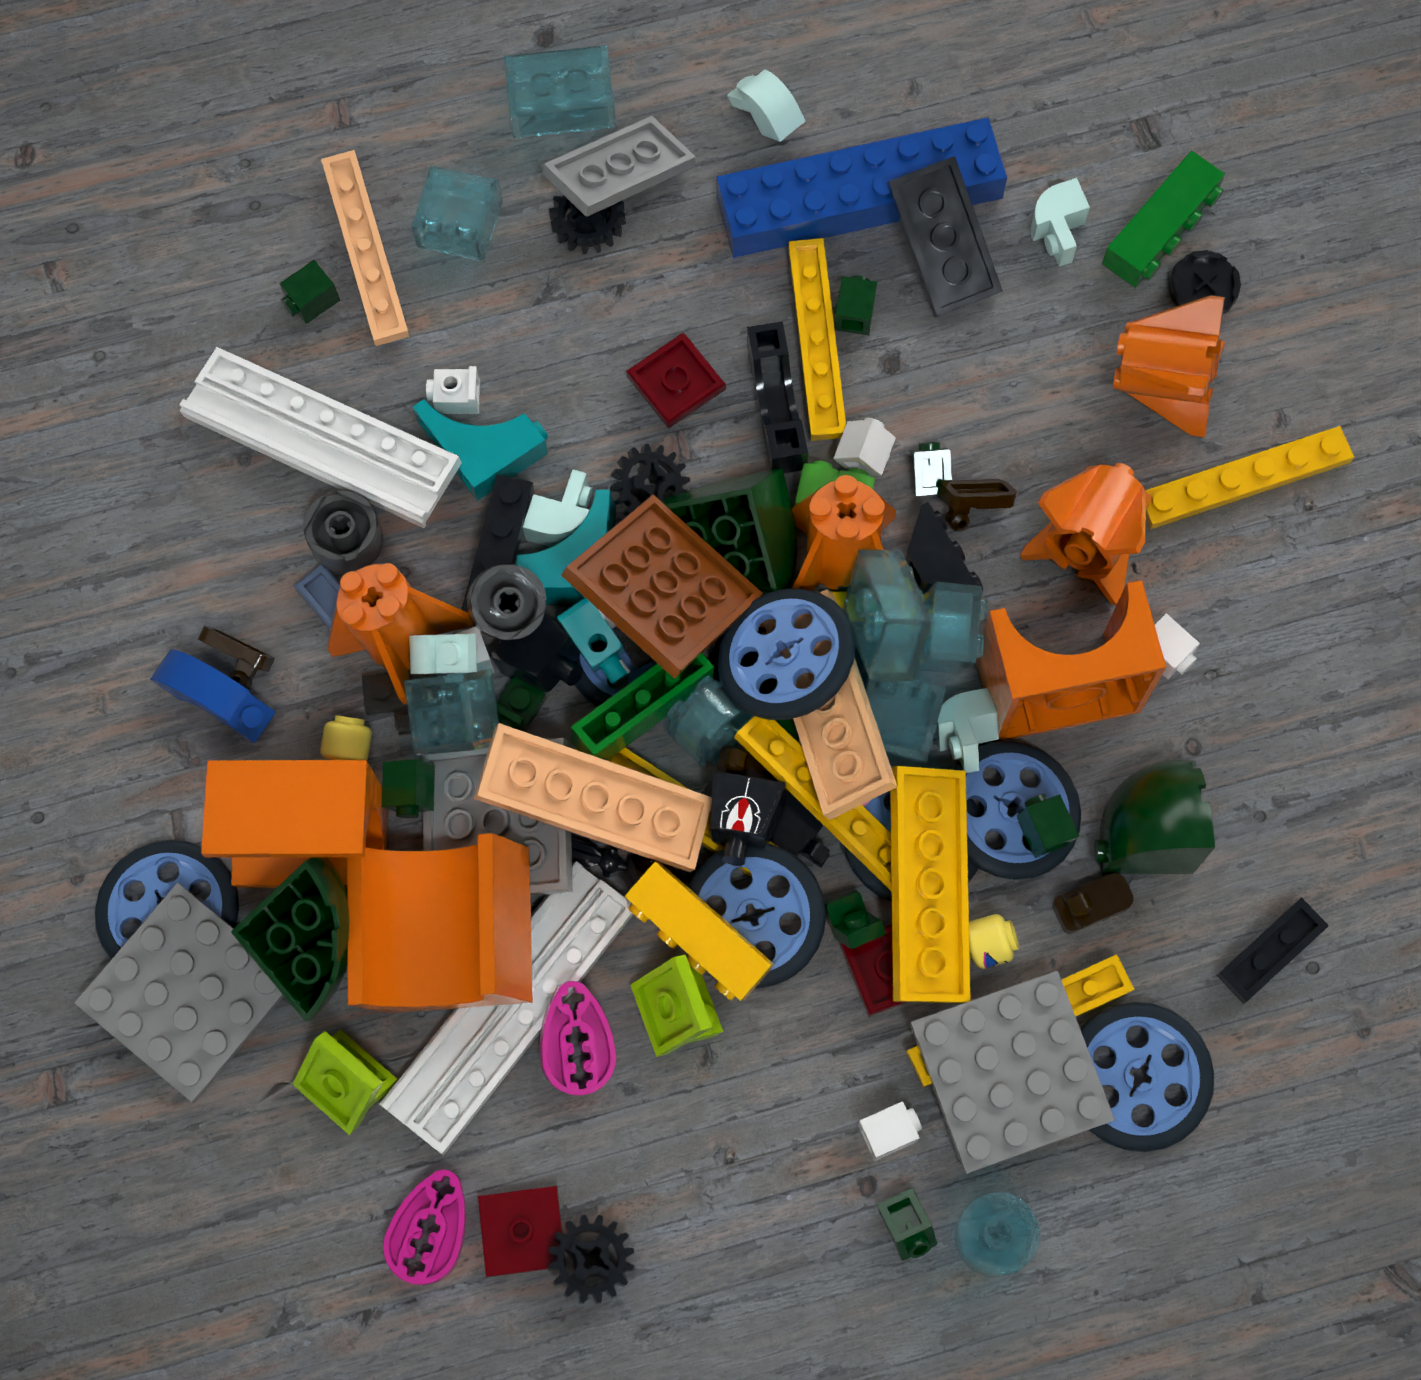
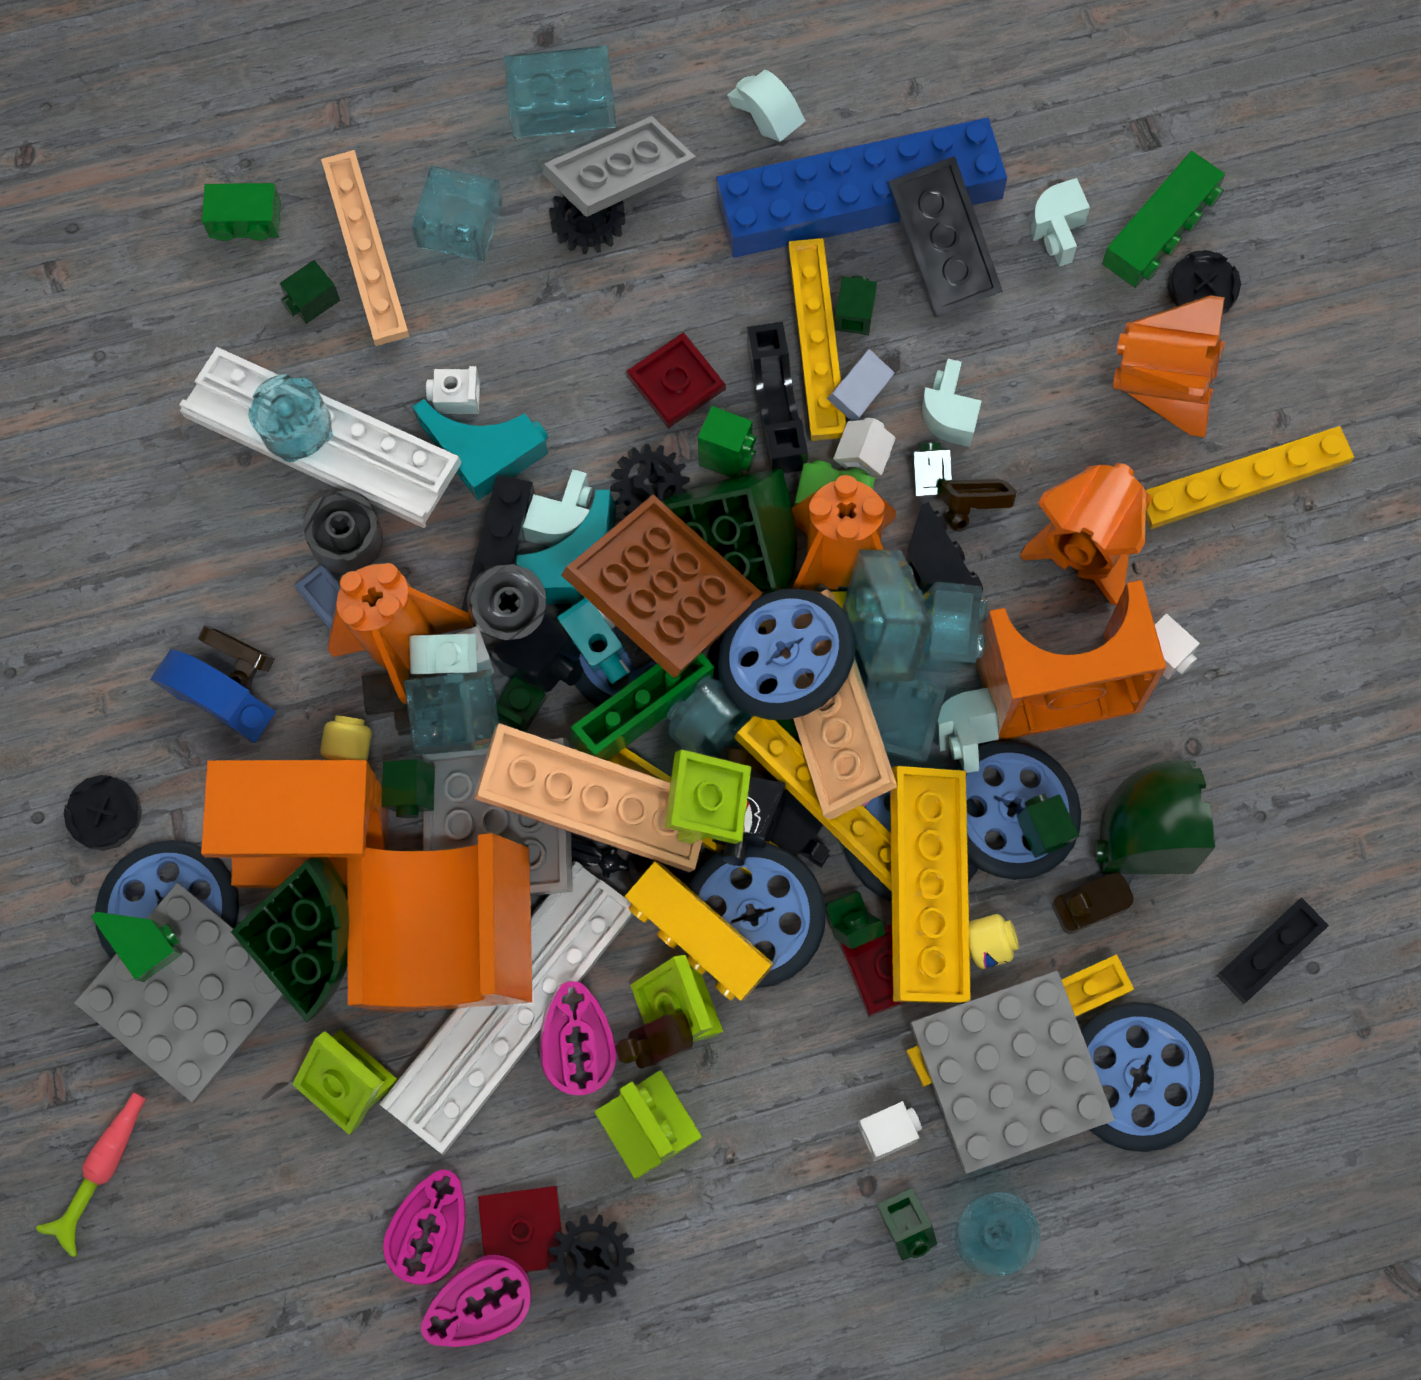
none -> coral piece [36,1092,146,1257]
none -> black tile [63,775,142,851]
none -> green slope [91,912,182,982]
none -> green brick [202,183,281,241]
none -> clear light blue brick [248,374,333,462]
none -> dark pink piece [421,1255,532,1347]
none -> lime bracket [594,1070,702,1181]
none -> dark brown piece [615,1012,693,1069]
none -> lime bracket [665,749,751,844]
none -> green brick [698,406,757,478]
none -> tile [827,349,895,421]
none -> light aqua brick [922,359,982,447]

